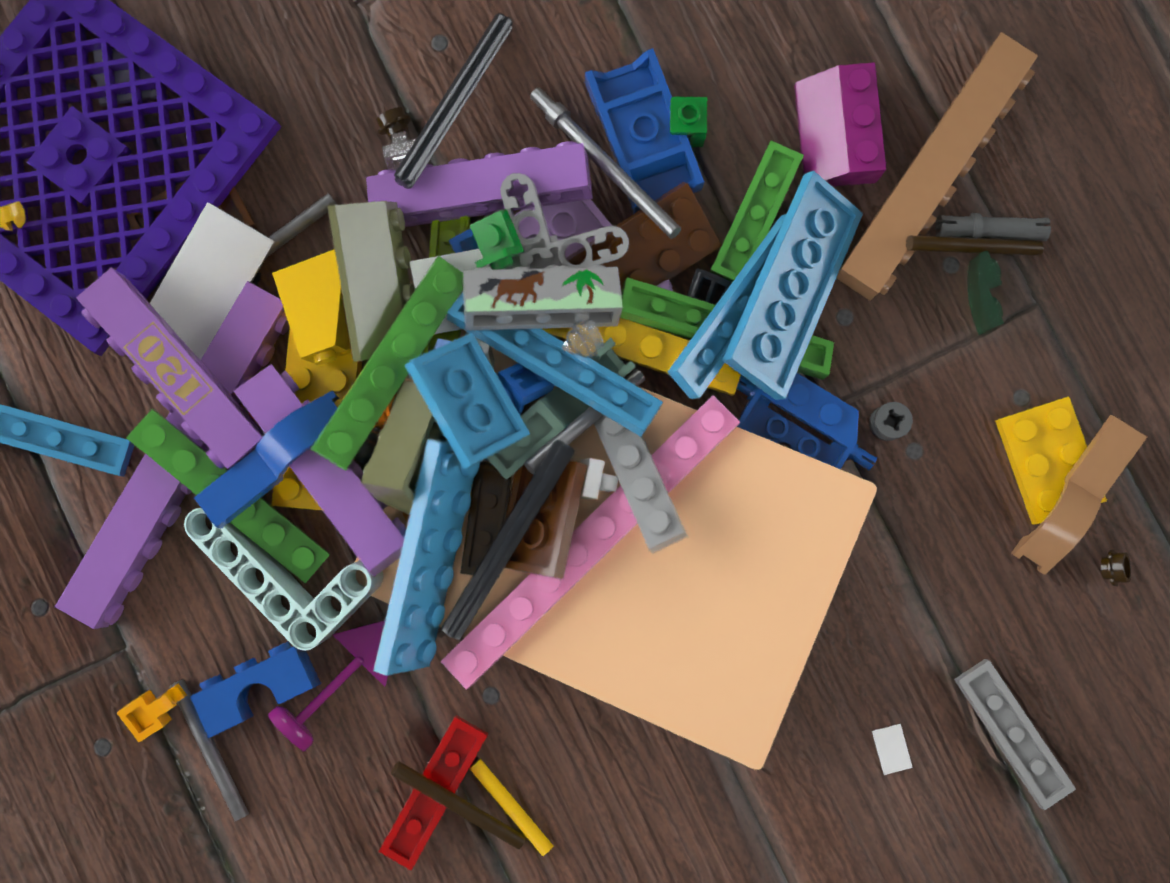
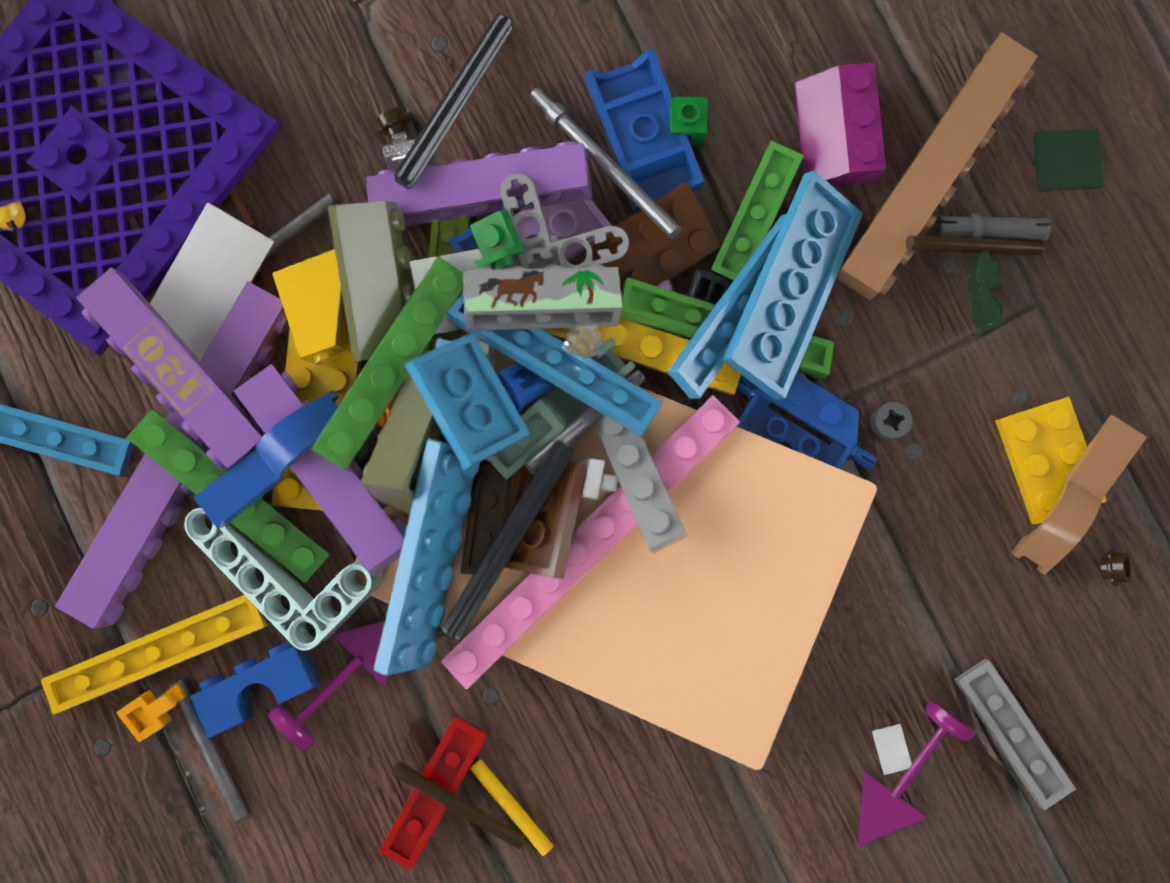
none -> yellow plate [40,595,268,715]
none -> magenta piece [858,699,976,846]
none -> clear green piece [1032,129,1105,192]

